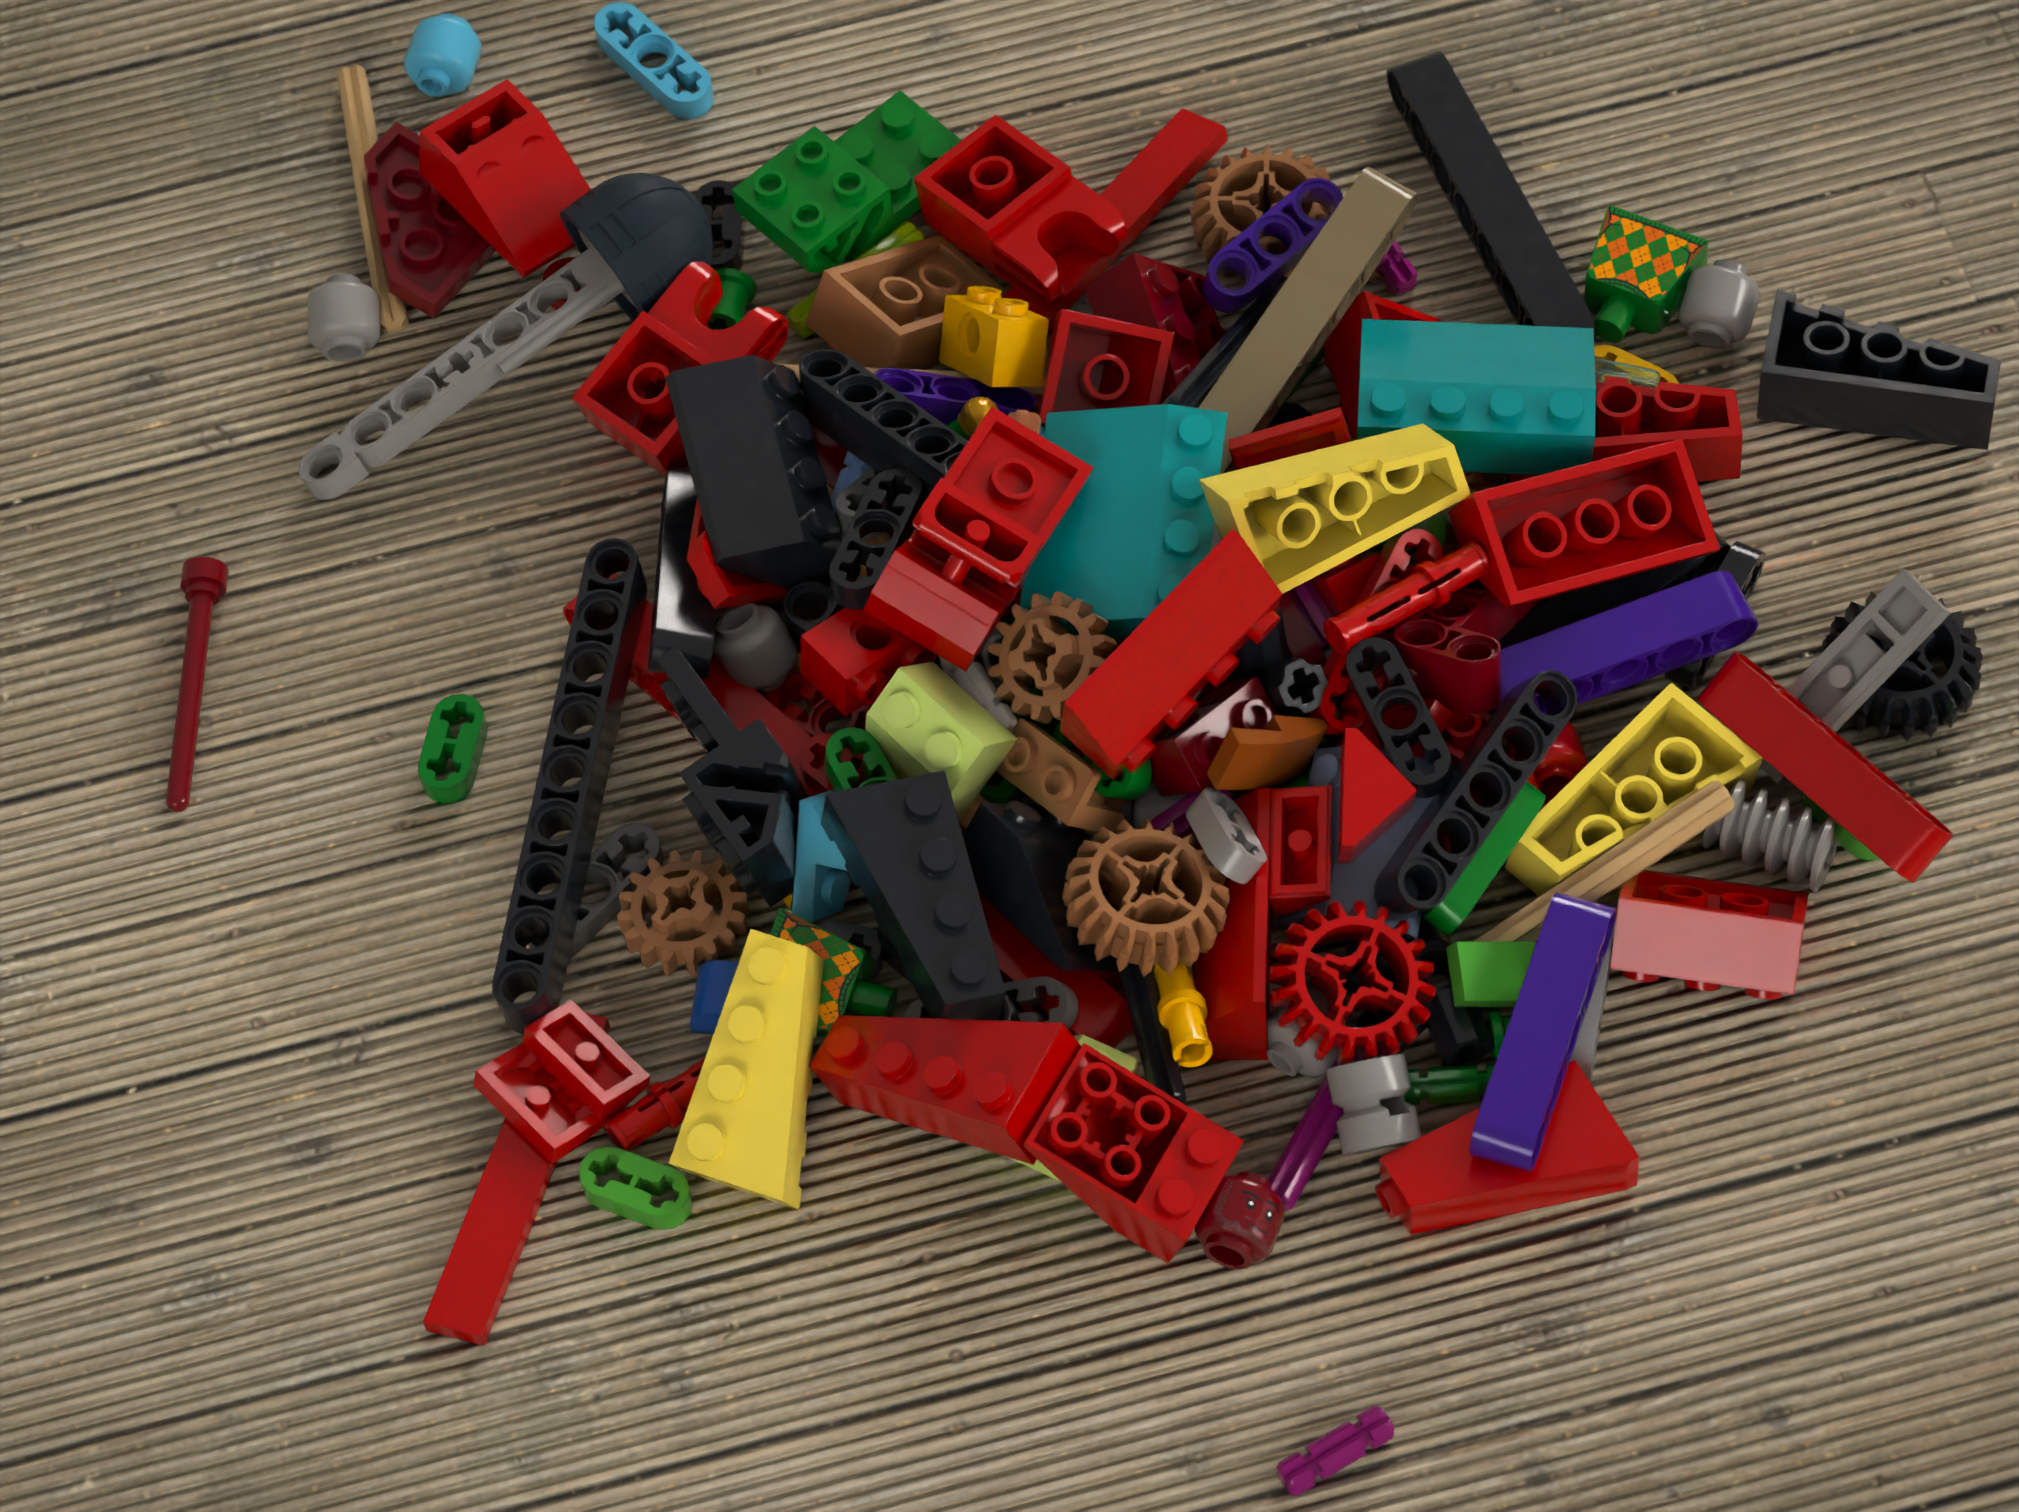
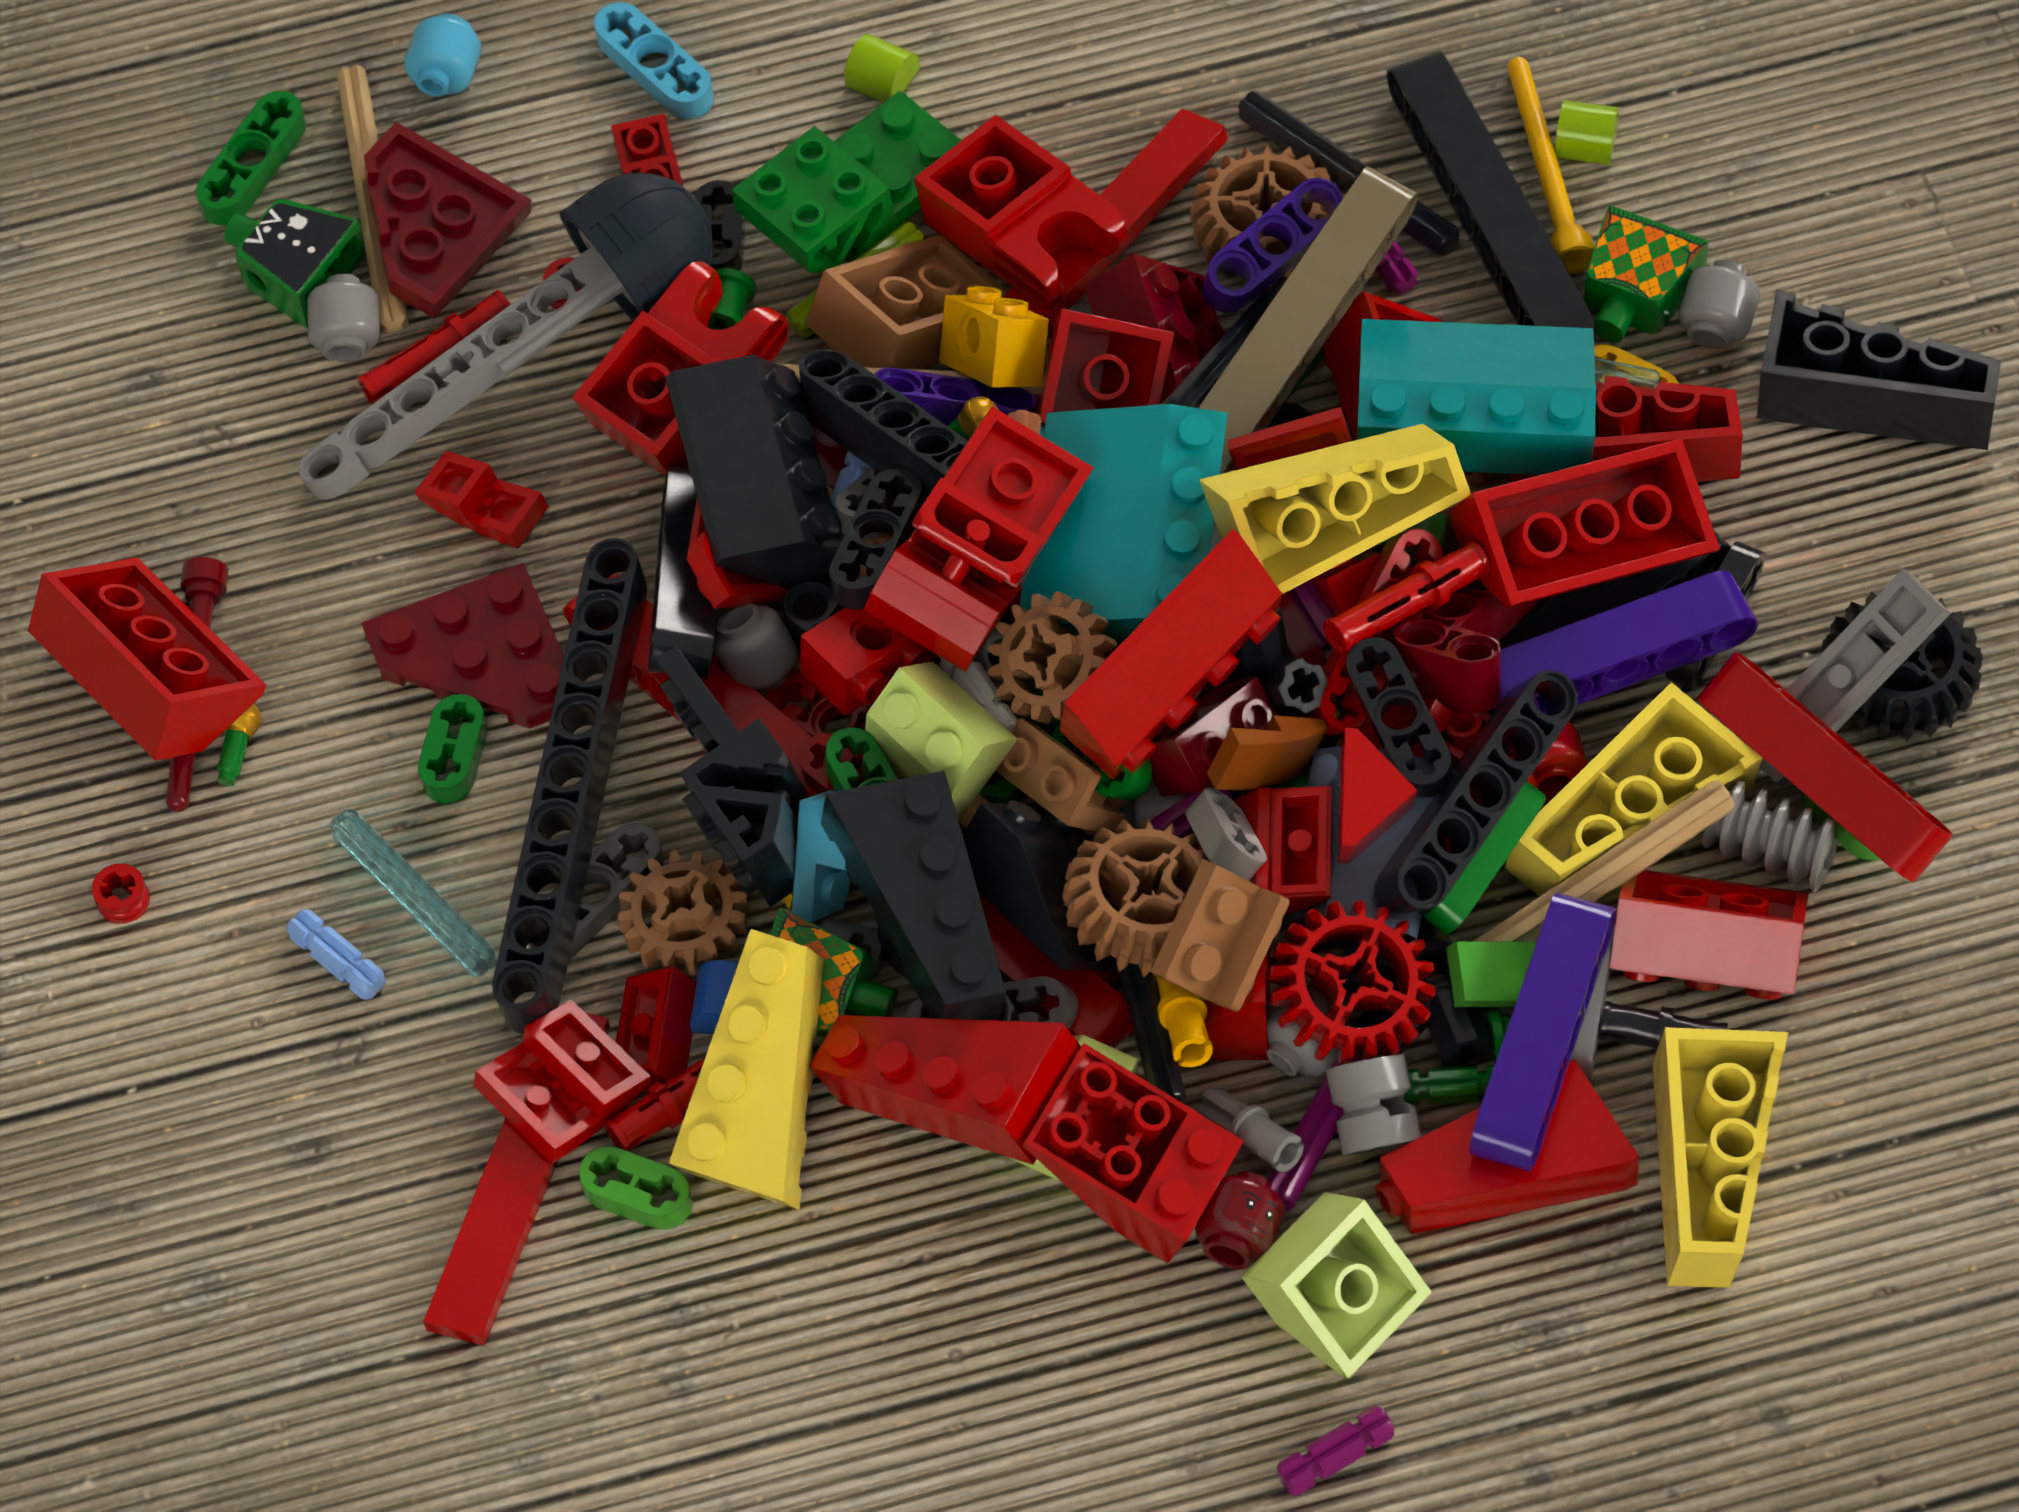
red slope [419,79,591,278] -> none
none -> red slope [28,557,266,761]
none -> red bush [91,863,150,924]
none -> green beam [196,91,306,225]
none -> green piece [217,704,262,786]
none -> torso [224,198,366,329]
none -> light blue axle [287,909,386,1000]
none -> clear light blue axle [329,809,497,977]
none -> red pin [357,290,511,405]
none -> dark red plate [361,563,564,729]
none -> red slope [415,451,549,549]
none -> red slope [611,113,683,186]
none -> red slope [616,966,696,1090]
none -> lime brick [844,34,920,103]
none -> medium nougat bracket [1150,859,1289,1012]
none -> light grey axle [1196,1088,1304,1172]
none -> black axle [1238,91,1460,256]
none -> yellowish green slope [1241,1192,1432,1378]
none -> yellow piece [1507,57,1595,275]
none -> lime brick [1555,100,1619,165]
none -> black pin [1598,1000,1728,1055]
none -> light yellow wedge [1652,1027,1789,1288]

